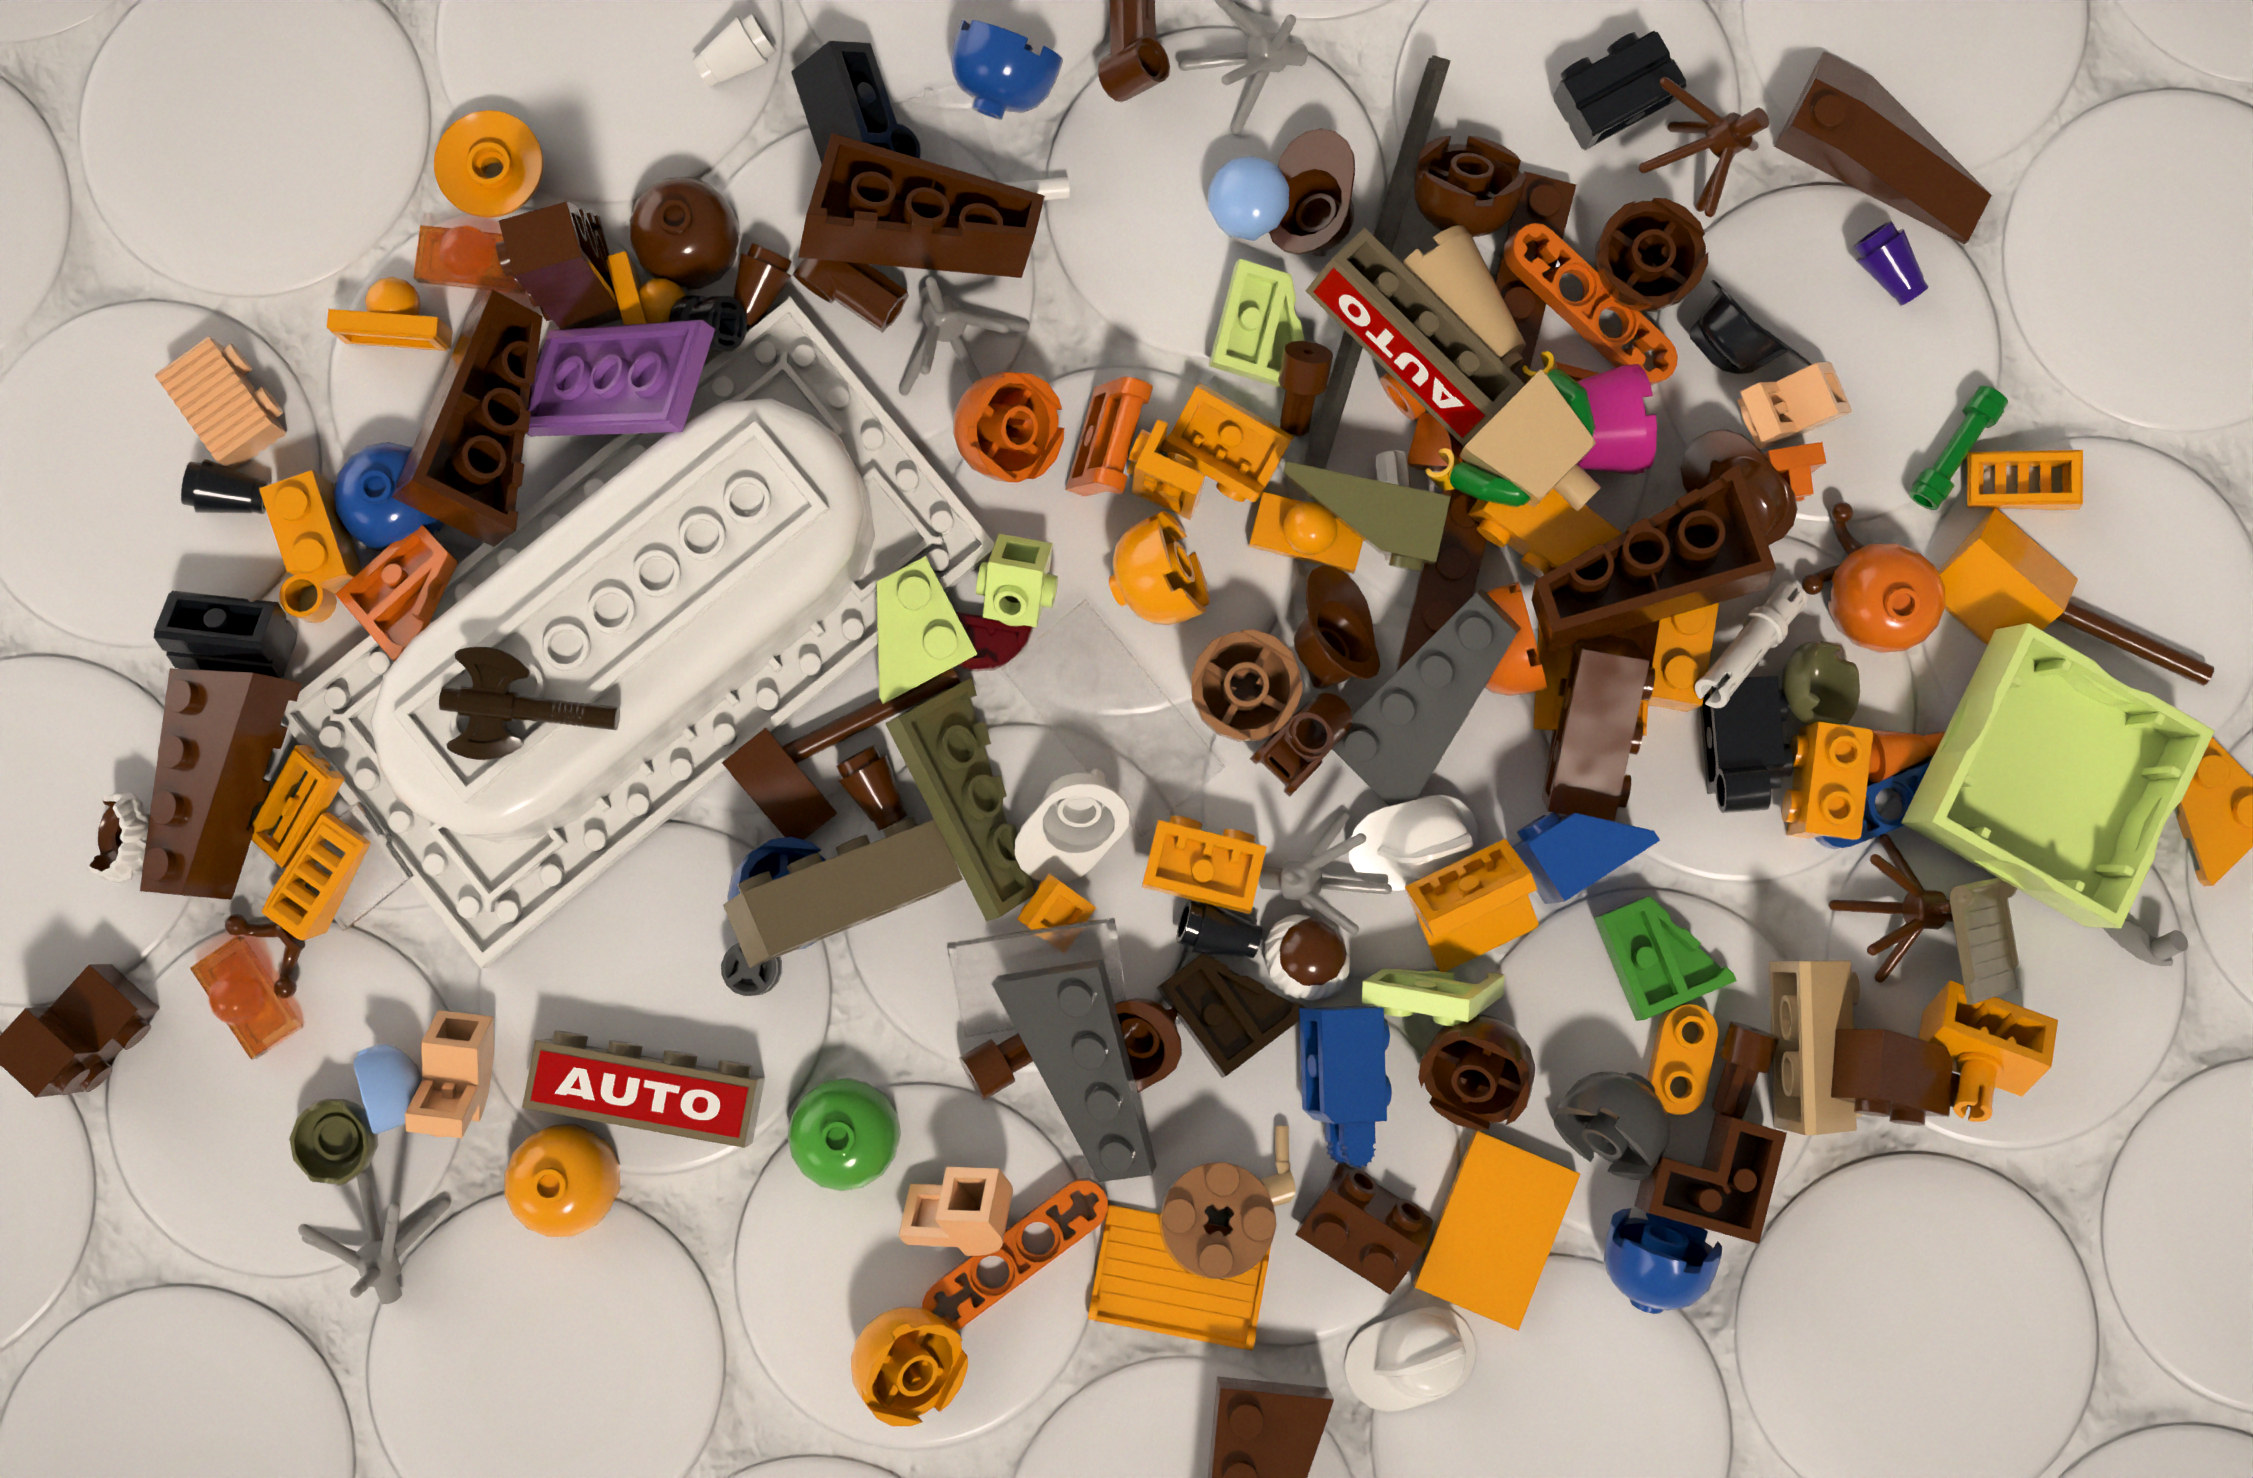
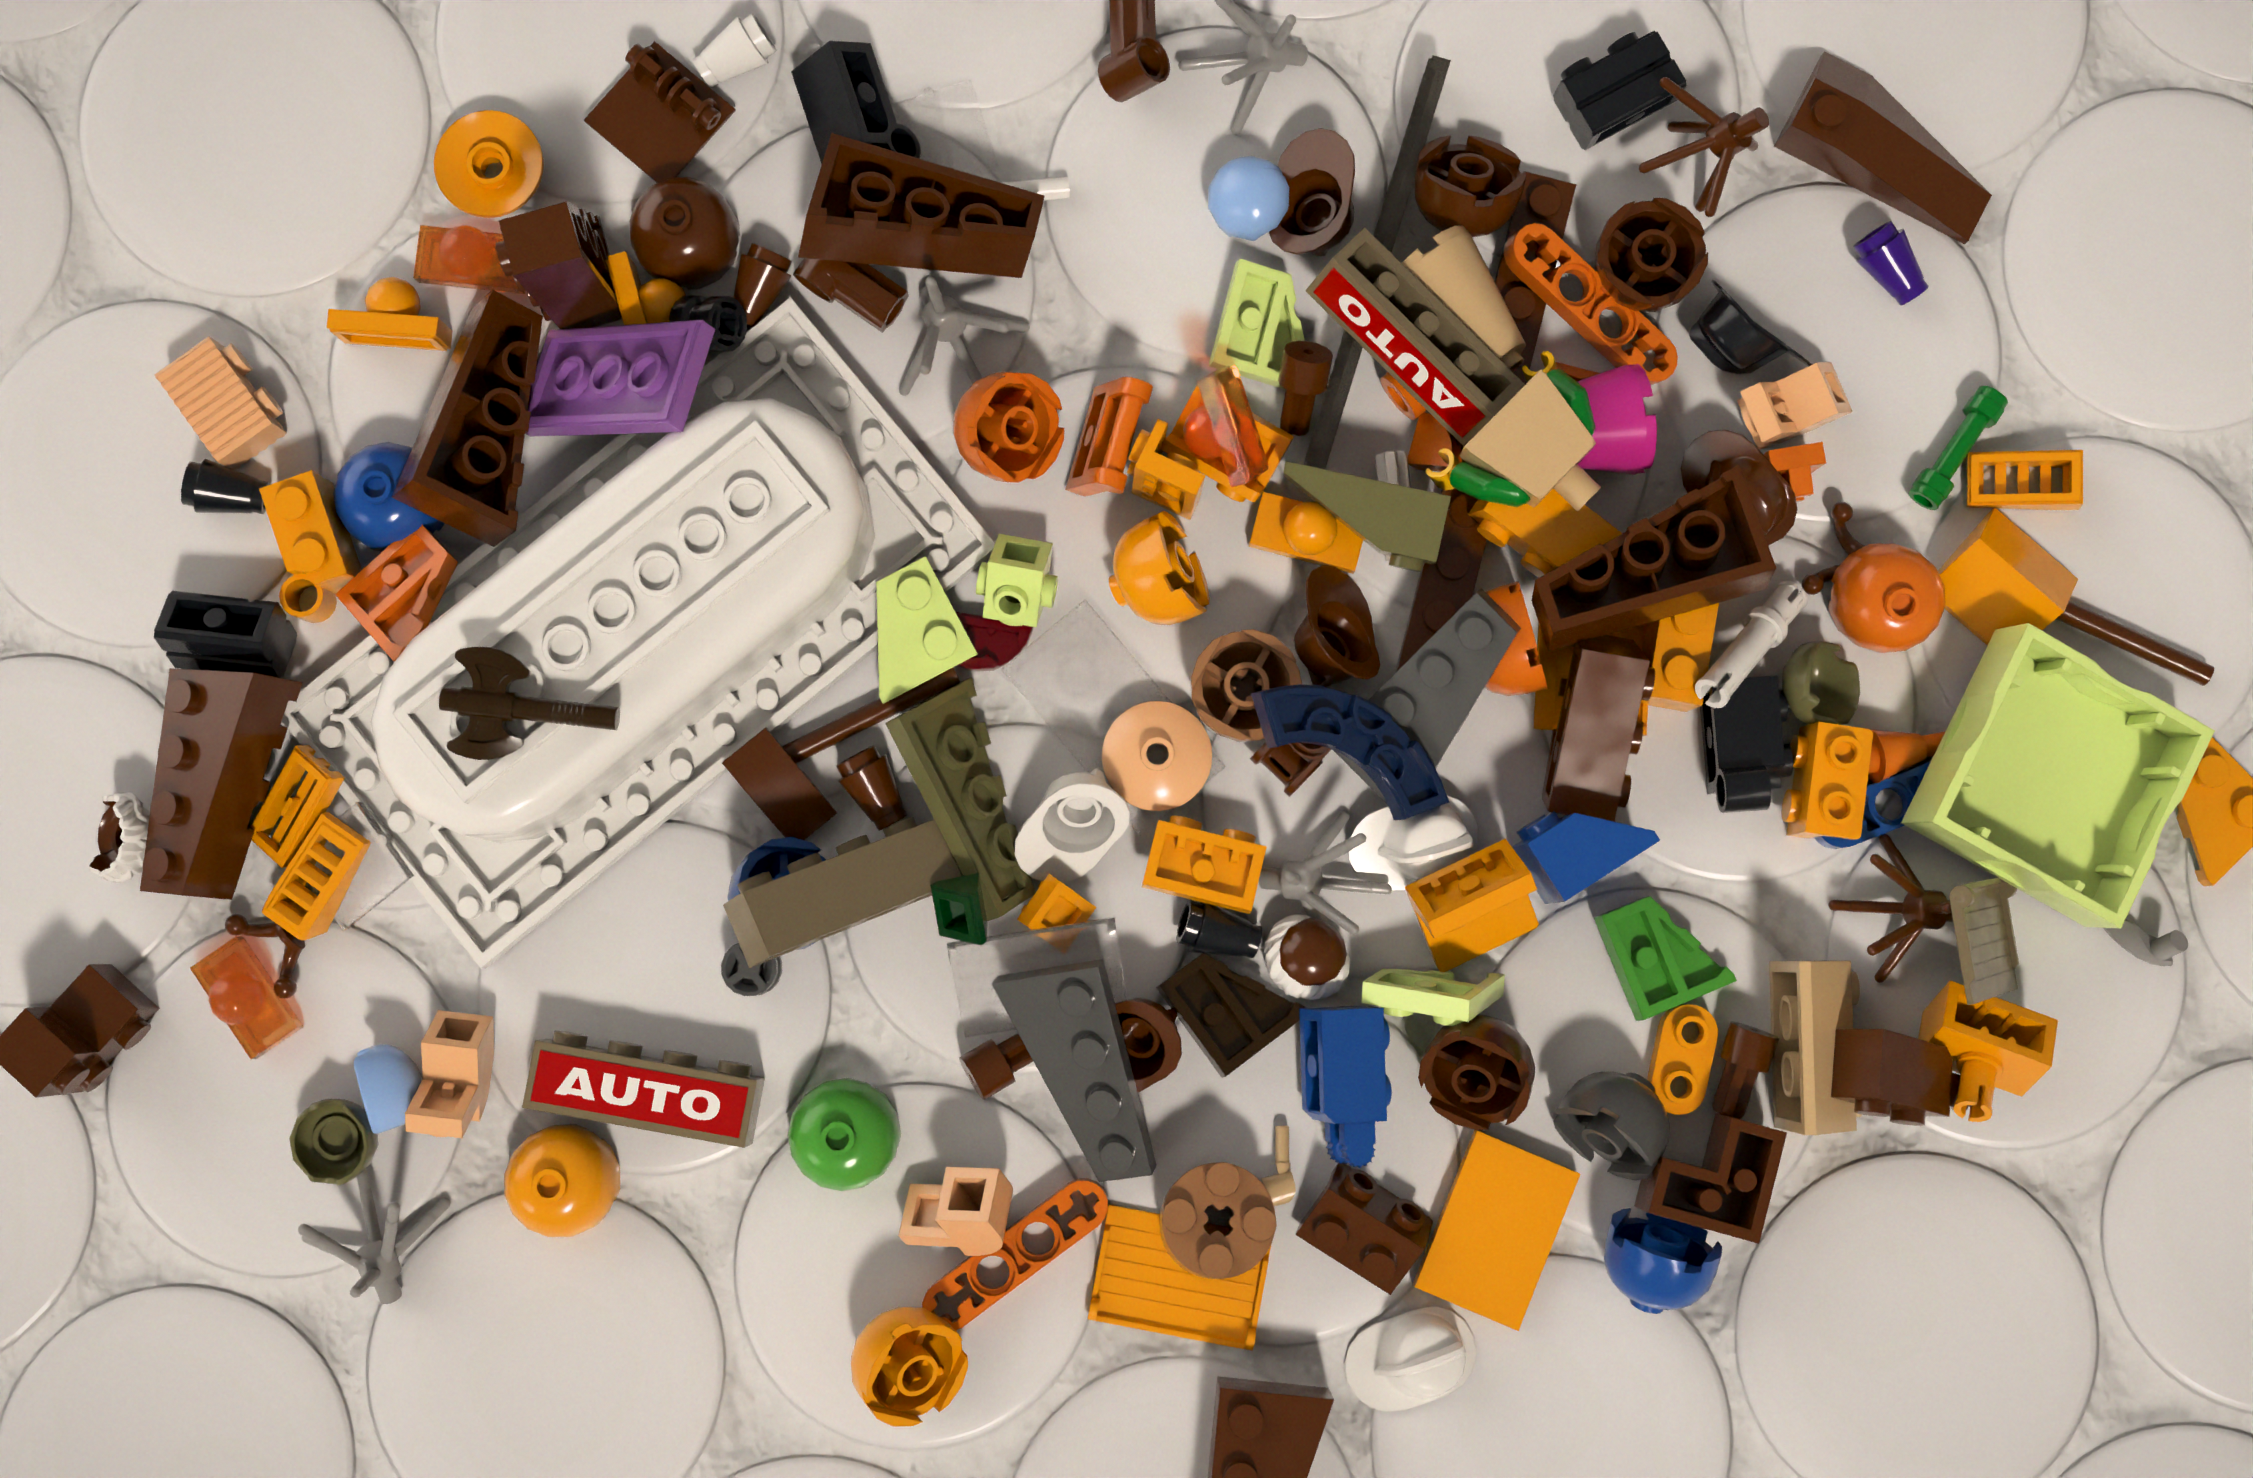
blue cylinder [951,20,1063,120] -> none
none -> reddish brown hinge [584,41,736,183]
none -> dark green slope [930,873,988,946]
none -> light nougat dish [1102,701,1212,811]
none -> clear orange tile [1183,364,1269,487]
none -> dark blue tile [1251,684,1449,820]

